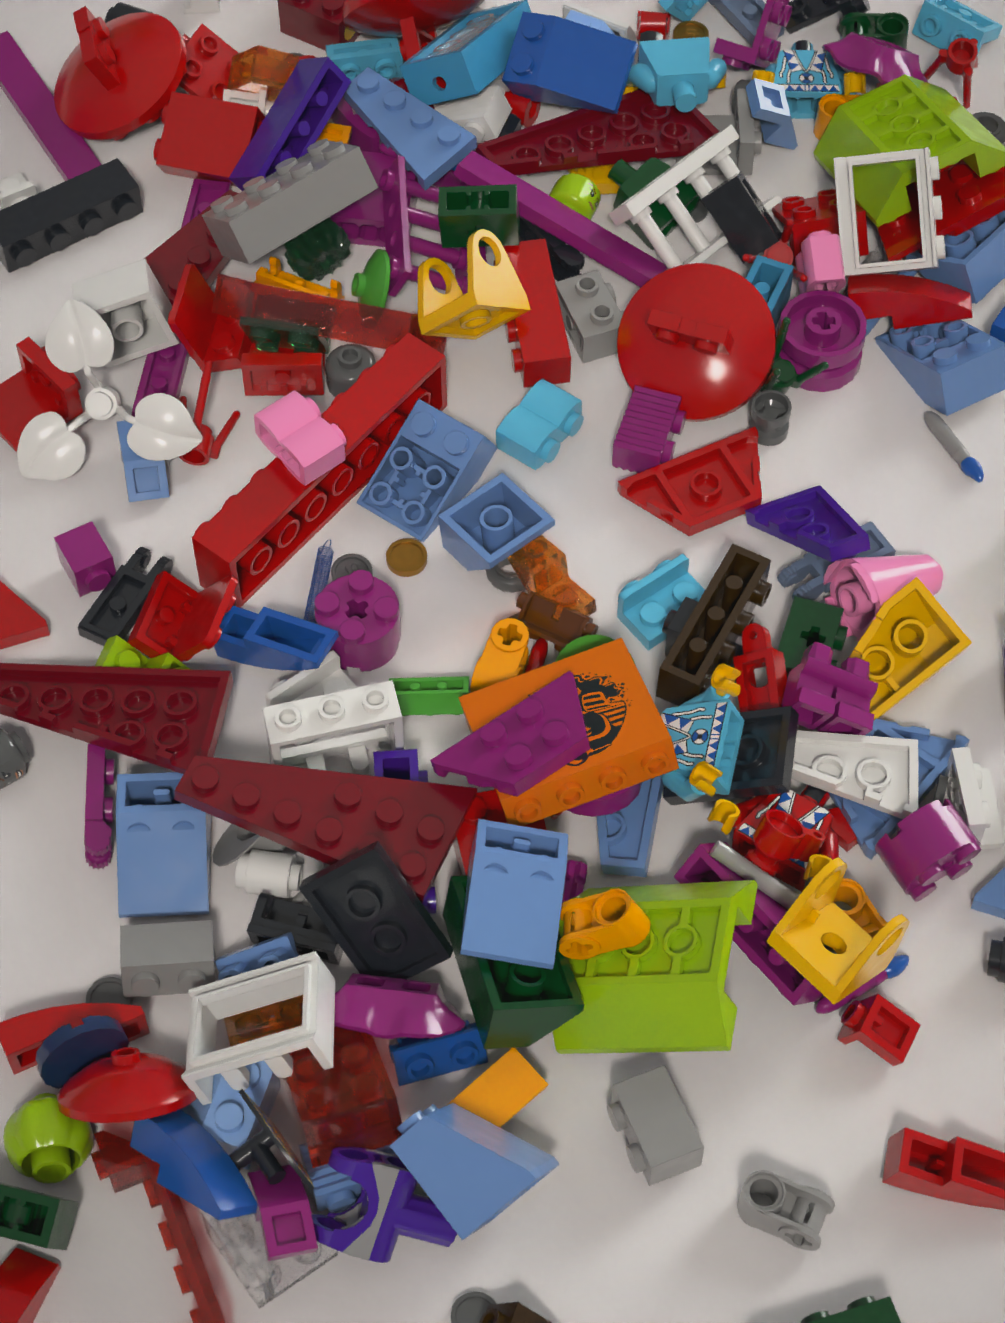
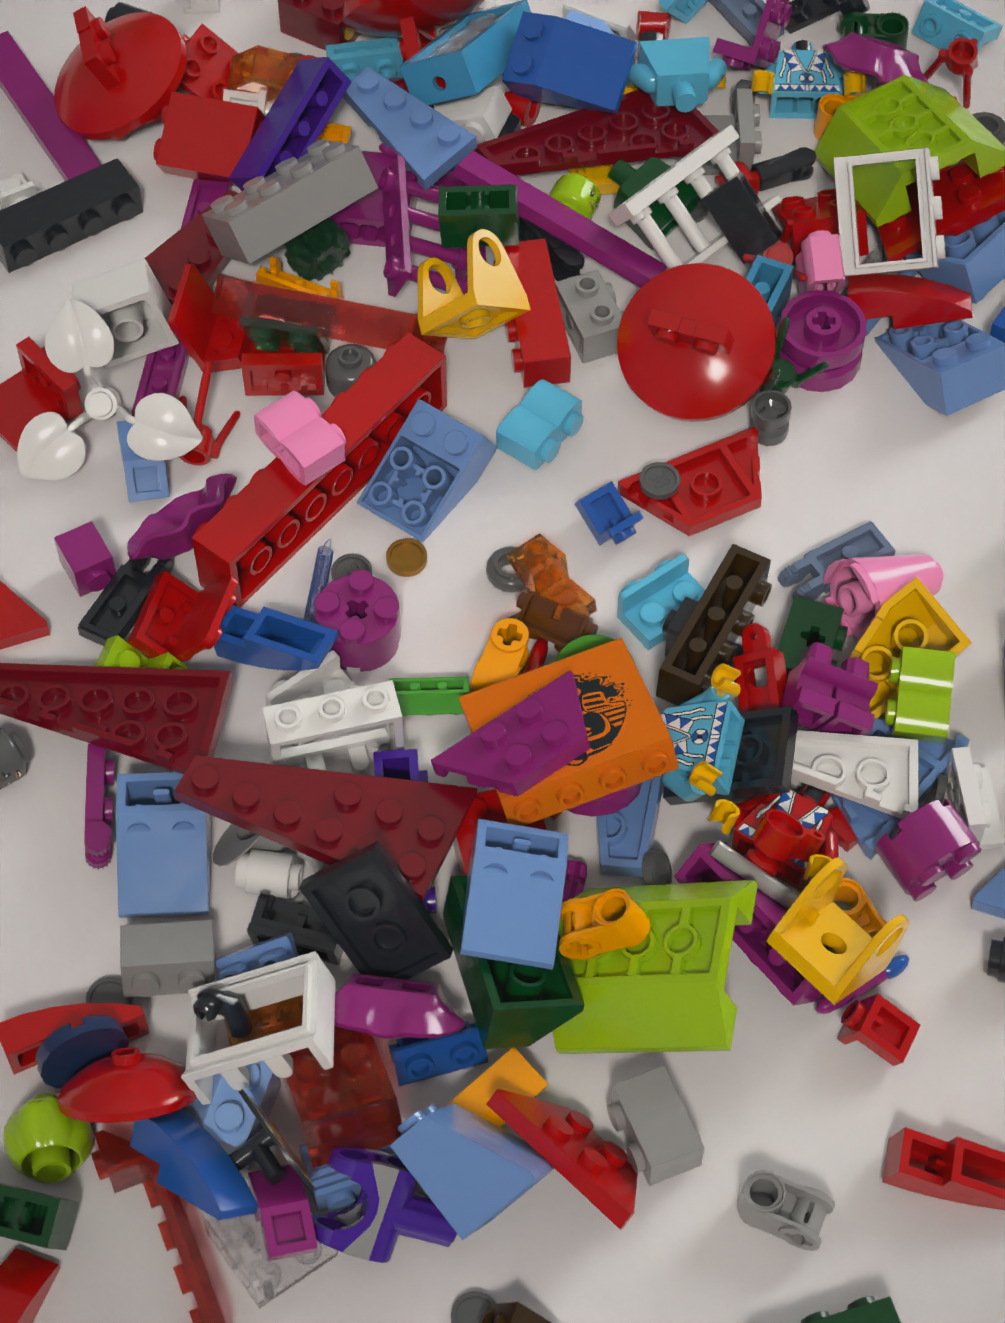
magenta slope [331,96,380,153] -> none
bright green dish [351,249,390,327] -> none
medium blue slope [438,473,555,571] -> none
magenta brick [612,385,687,473] -> none
pearl gold piece [673,21,709,39] -> none
dark purple wing [745,485,871,562] -> none
medium blue slope [746,78,798,150] -> none
light grey piece [925,411,984,483] -> none
none -> magenta piece [127,473,237,561]
none -> black arm [193,987,253,1038]
none -> red wing [486,1089,638,1230]
none -> blue bracket [575,481,644,546]
none -> dark grey piece [639,462,680,500]
none -> dark grey piece [642,849,672,885]
none -> black piece [715,147,816,195]
none -> lime brick [884,646,955,743]

